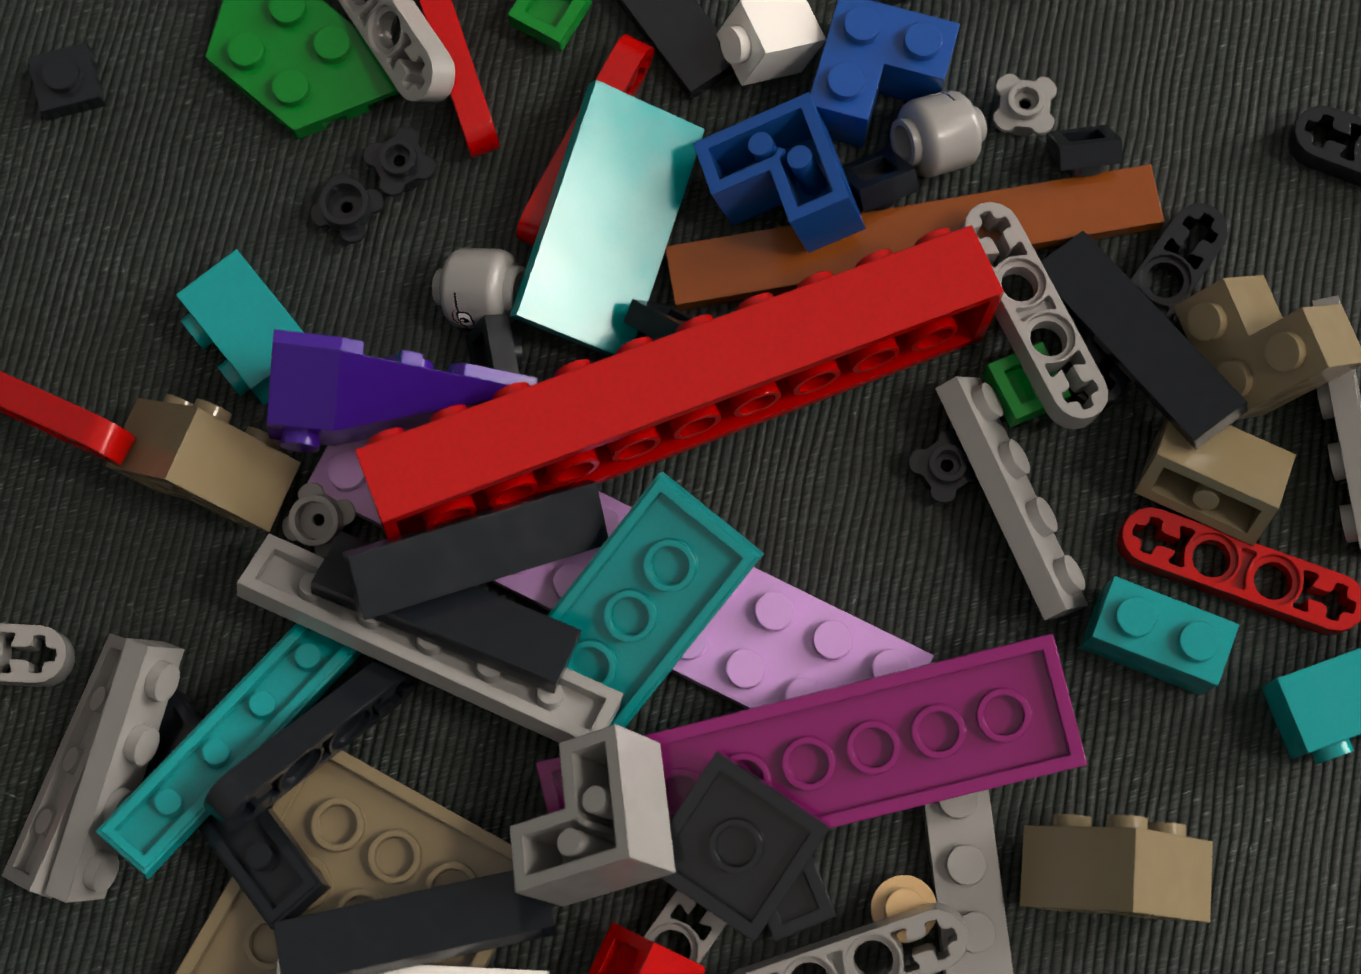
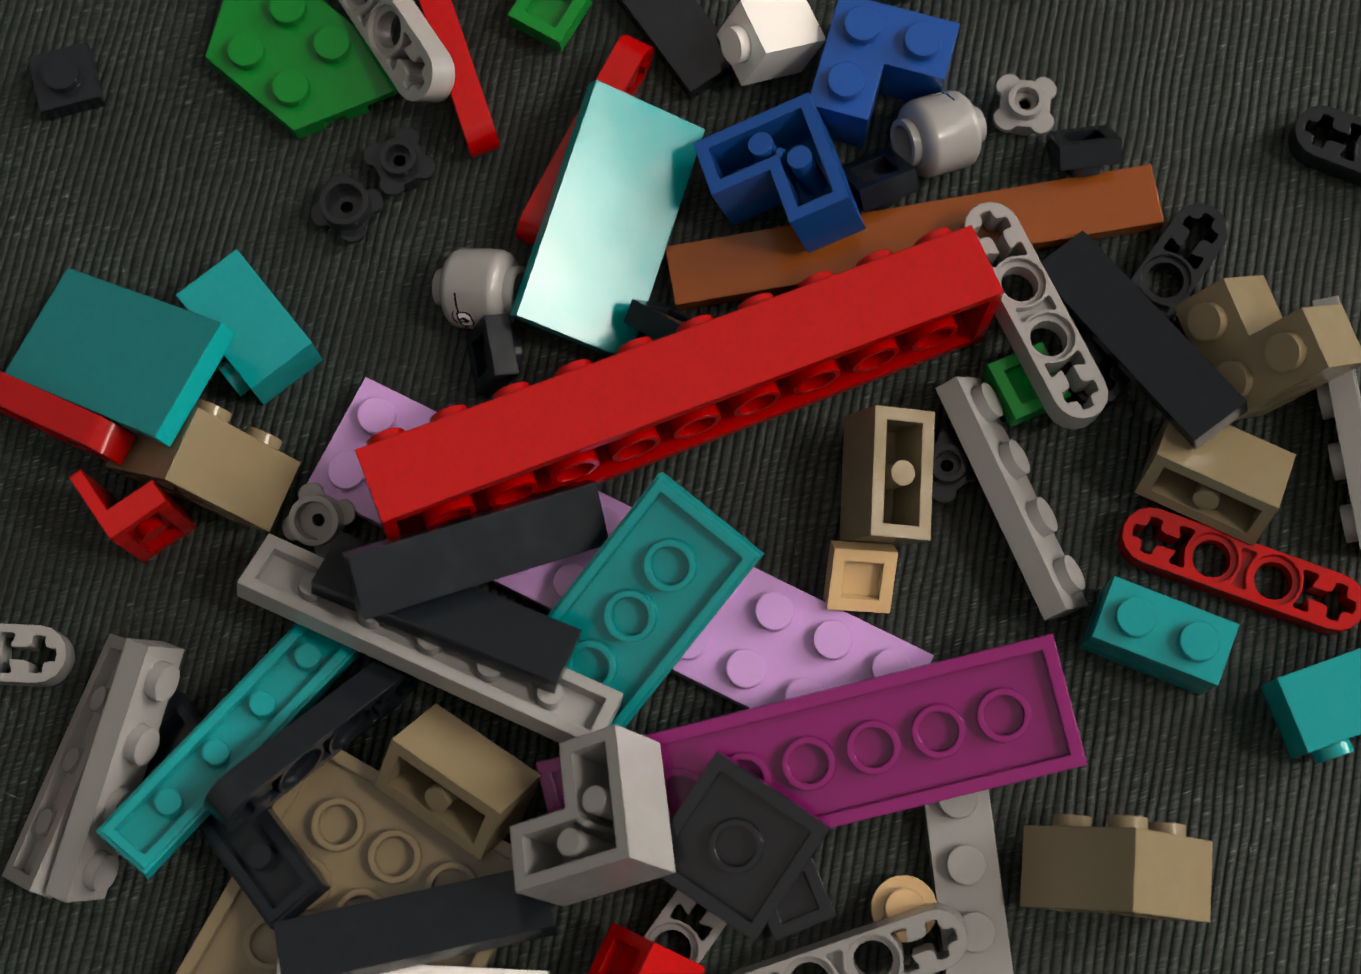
dark purple wedge [267,329,537,453] -> none
none -> teal tile [4,268,236,447]
none -> red panel [69,469,197,563]
none -> dark tan brick [374,704,542,860]
none -> tan plate [823,540,898,613]
none -> dark tan brick [839,405,935,547]

